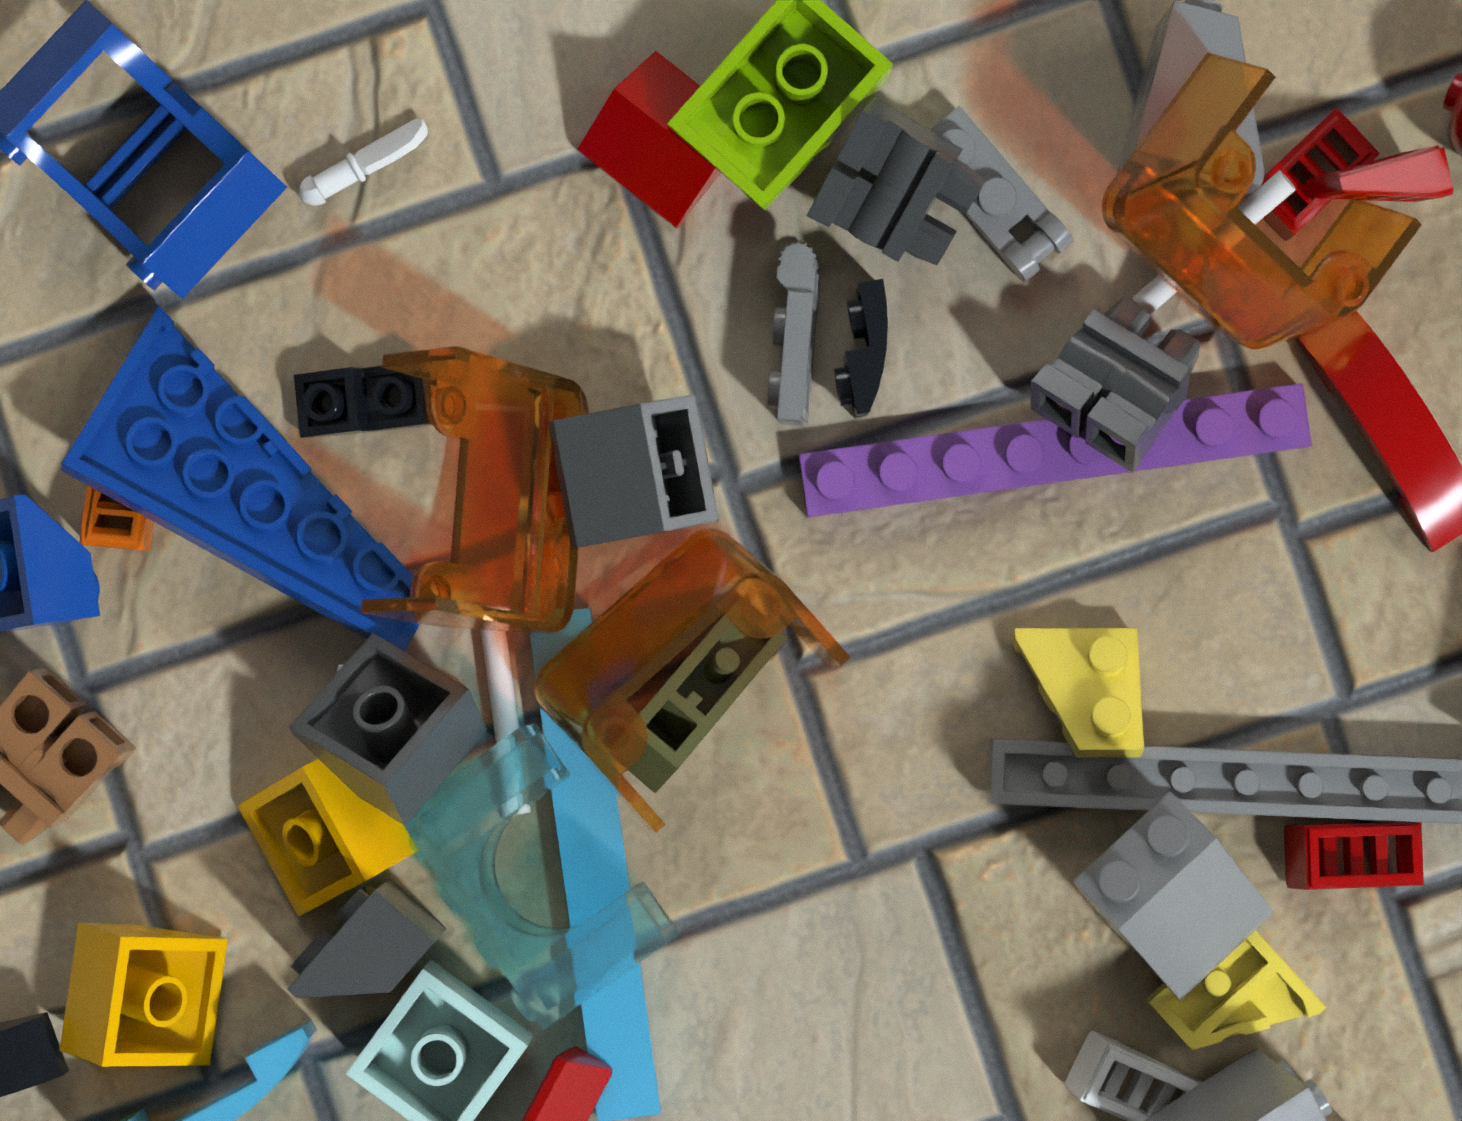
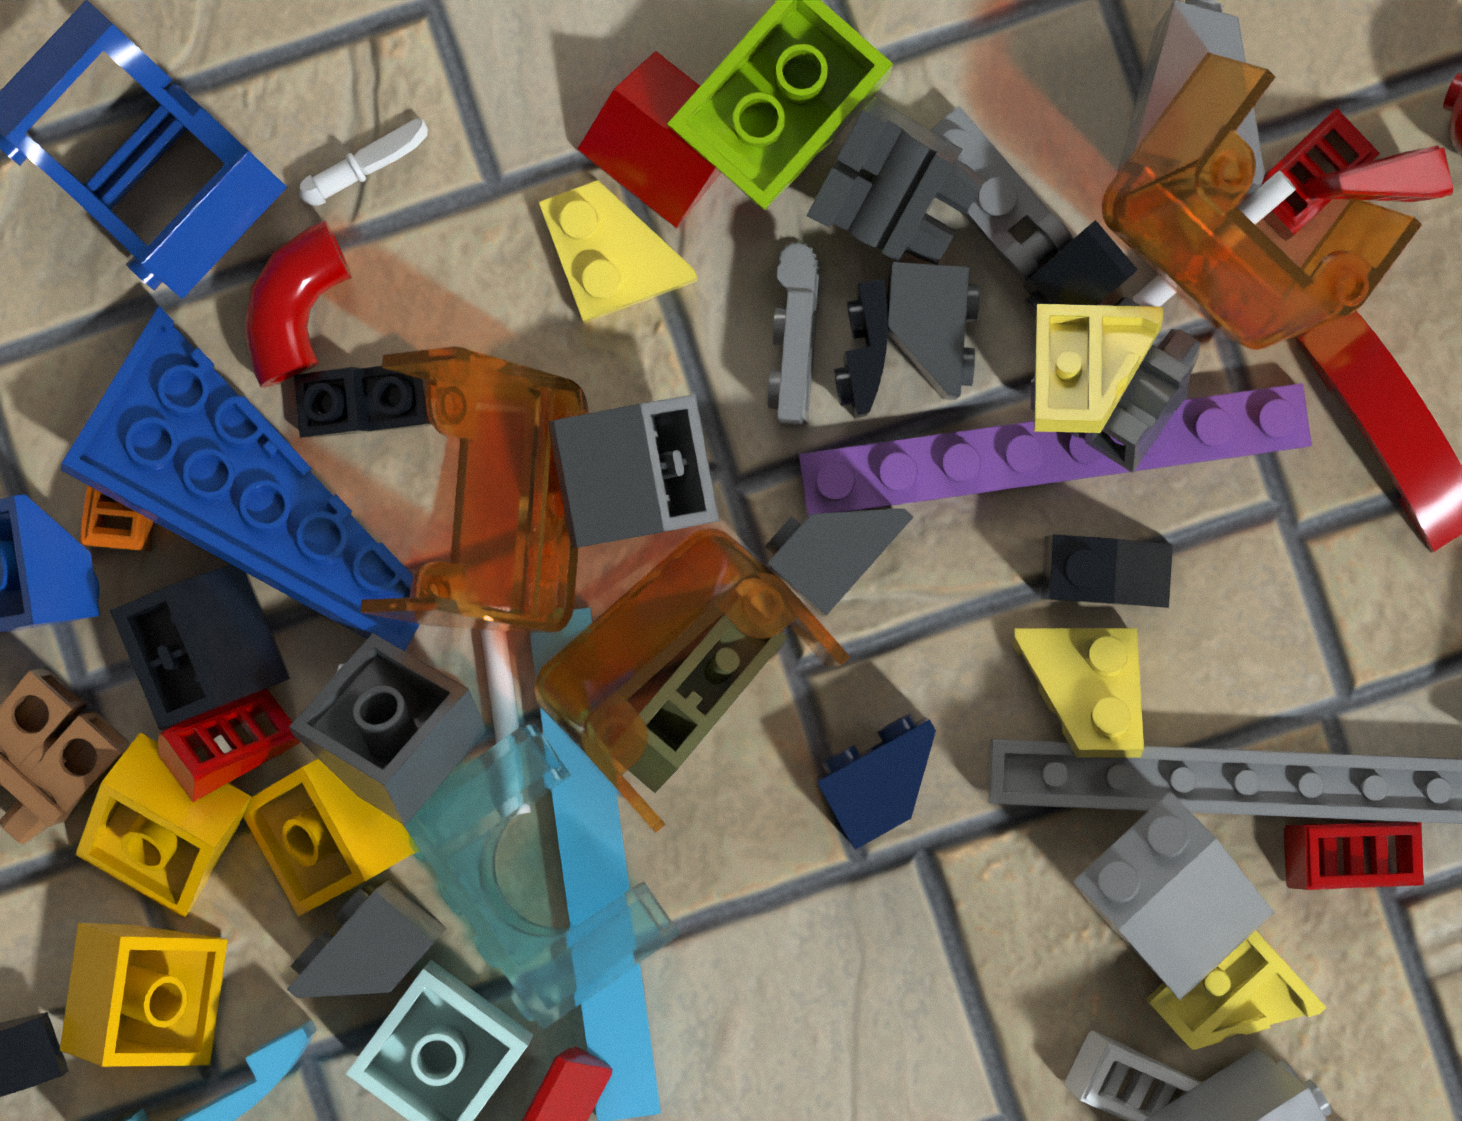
none -> yellow slope [75,732,251,918]
none -> black slope [110,565,292,730]
none -> red slope [158,689,301,802]
none -> red cylinder [244,220,352,388]
none -> light yellow wing [539,180,698,323]
none -> dark grey slope [765,508,914,616]
none -> dark blue slope [815,713,936,850]
none -> dark grey slope [887,262,980,400]
none -> black slope [1023,220,1138,318]
none -> light yellow wing [1034,304,1163,433]
none -> black slope [1041,534,1173,608]

